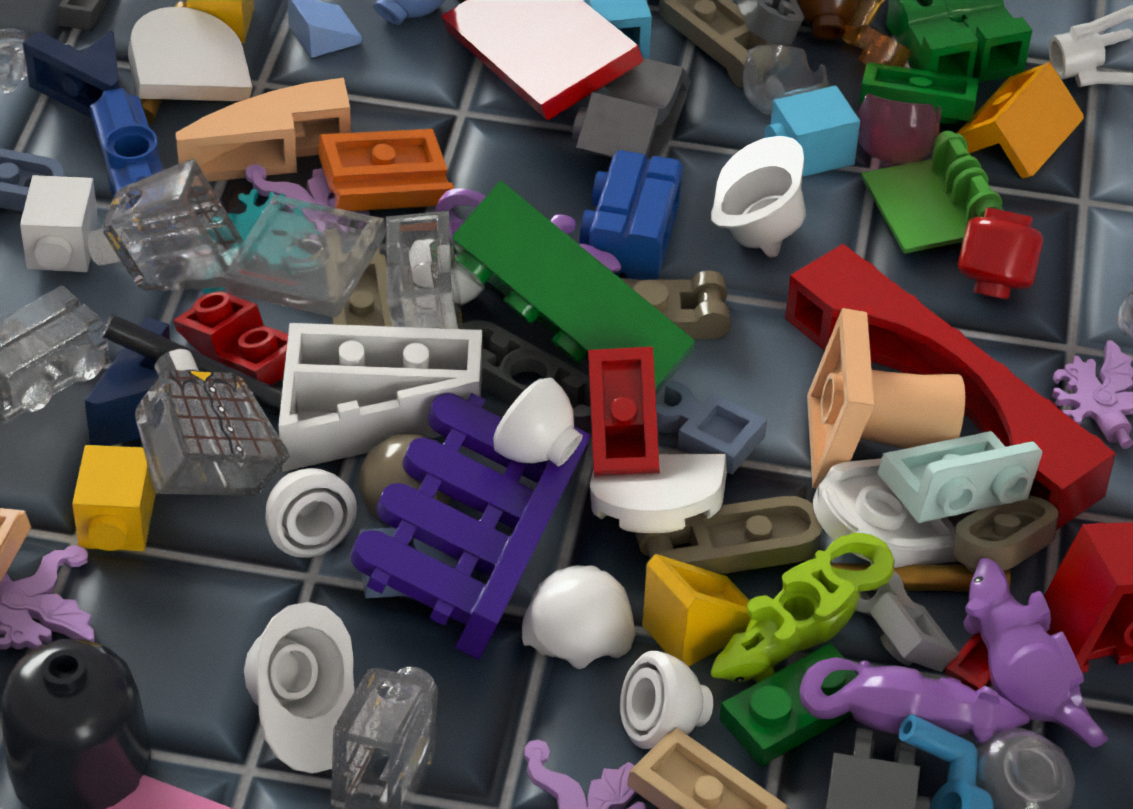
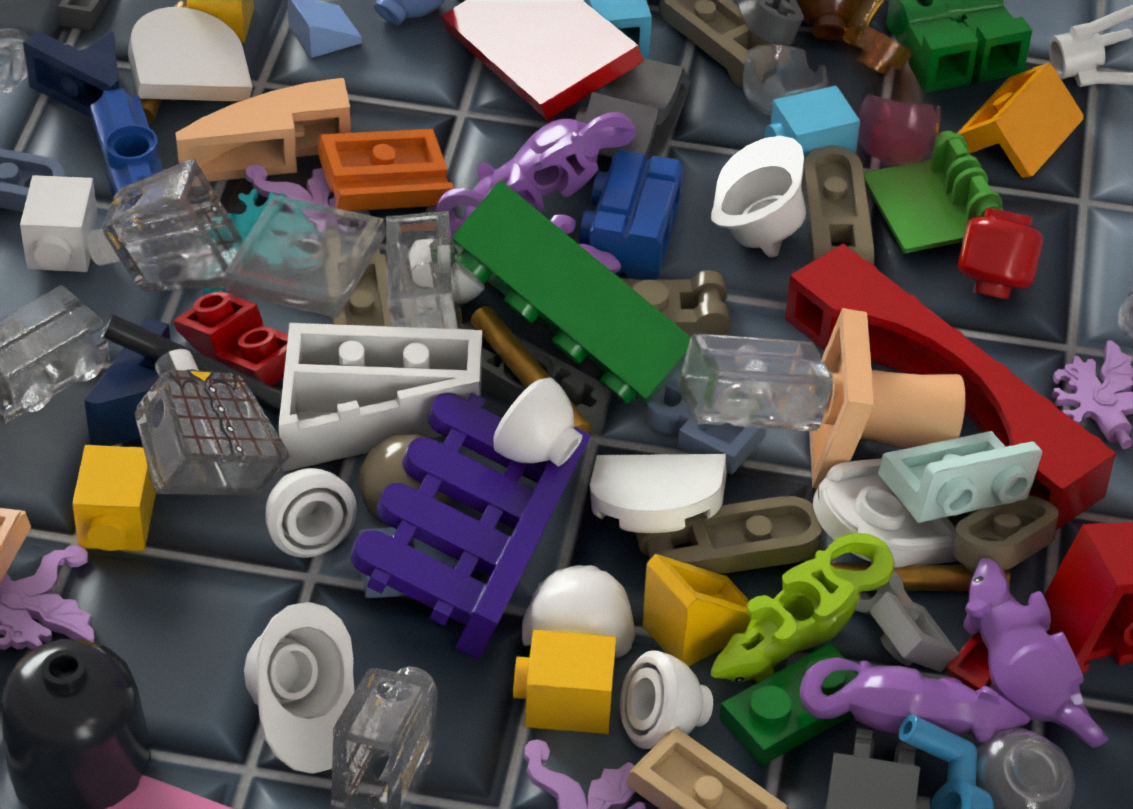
red slope [588,346,660,476] -> none
green plate [859,62,979,124] -> none
none -> medium lavender animal [462,112,635,220]
none -> pearl gold bar [471,306,592,434]
none -> yellow brick [513,629,616,734]
none -> clear brick [679,333,833,431]
none -> dark tan plate [802,145,874,265]

